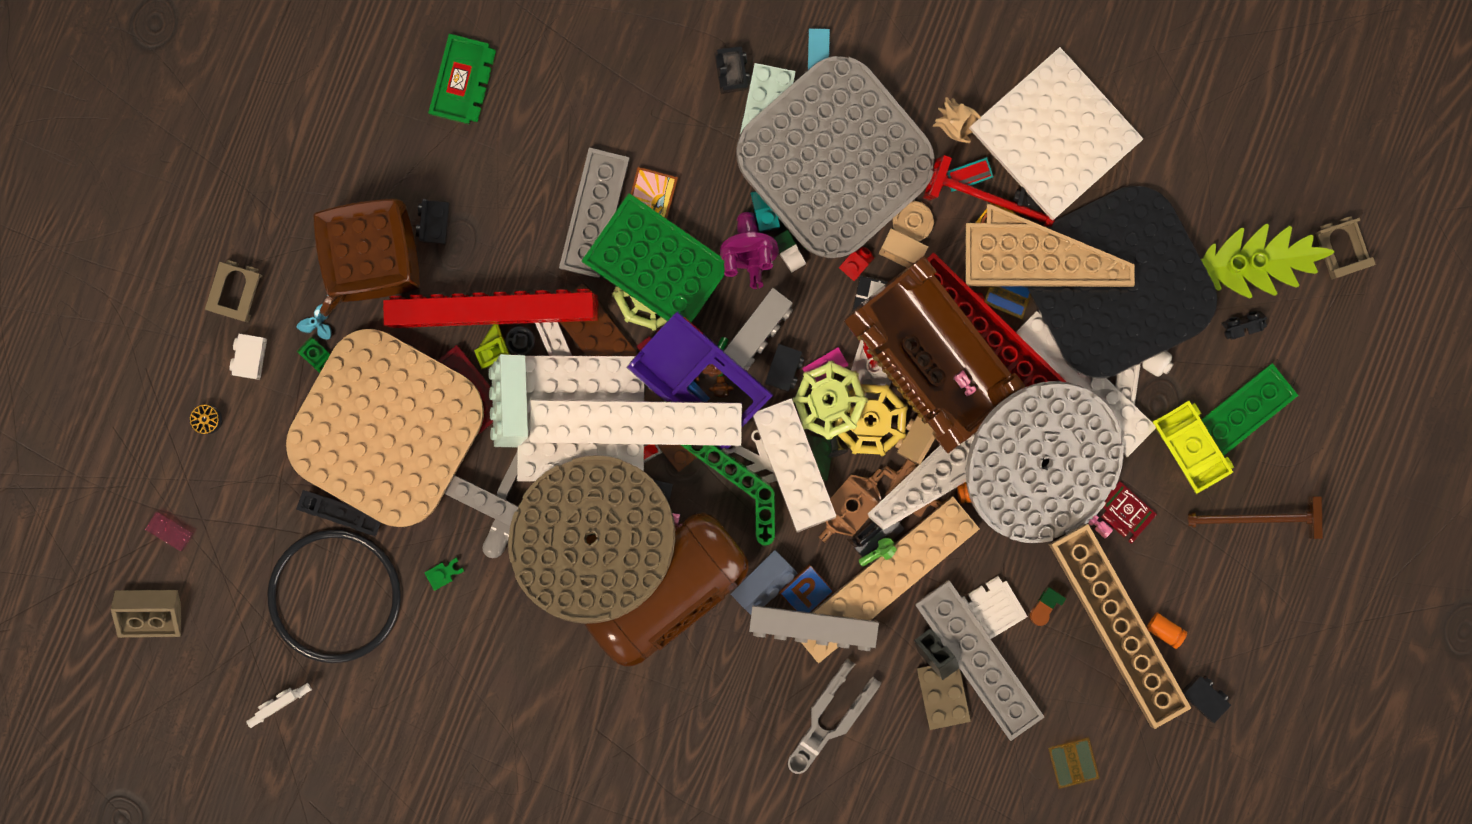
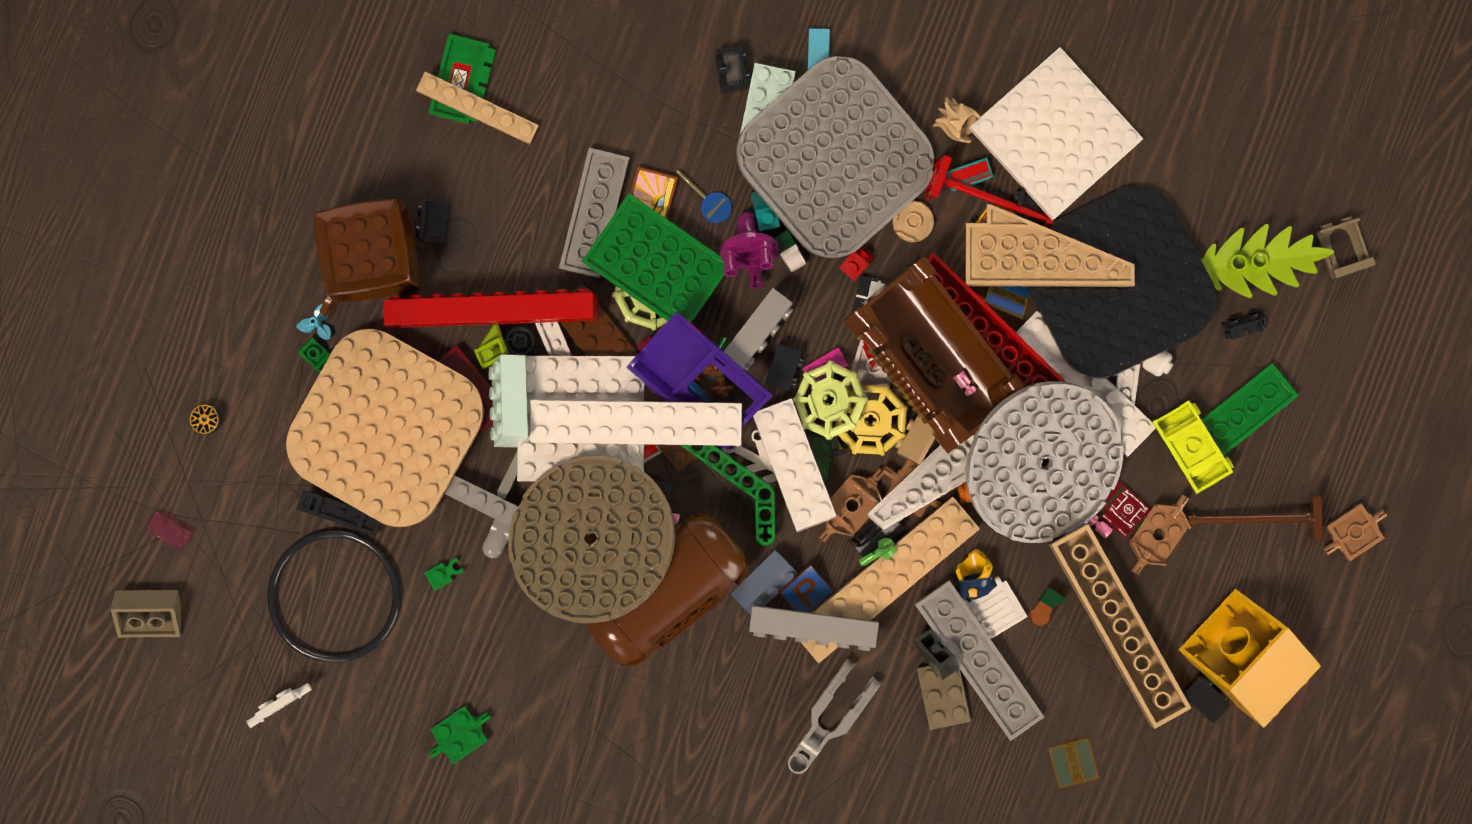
dark tan panel [205,260,263,323] -> none
white brick [230,334,267,380] -> none
tan hinge [879,229,928,268] -> none
orange piece [1146,612,1187,649] -> none
none -> tan plate [416,72,539,145]
none -> green plate [428,706,491,764]
none -> blue piece [676,170,732,223]
none -> piece [956,549,997,600]
none -> medium nougat plate [1130,494,1191,575]
none -> yellow brick [1179,589,1321,728]
none -> medium nougat plate [1323,503,1387,561]

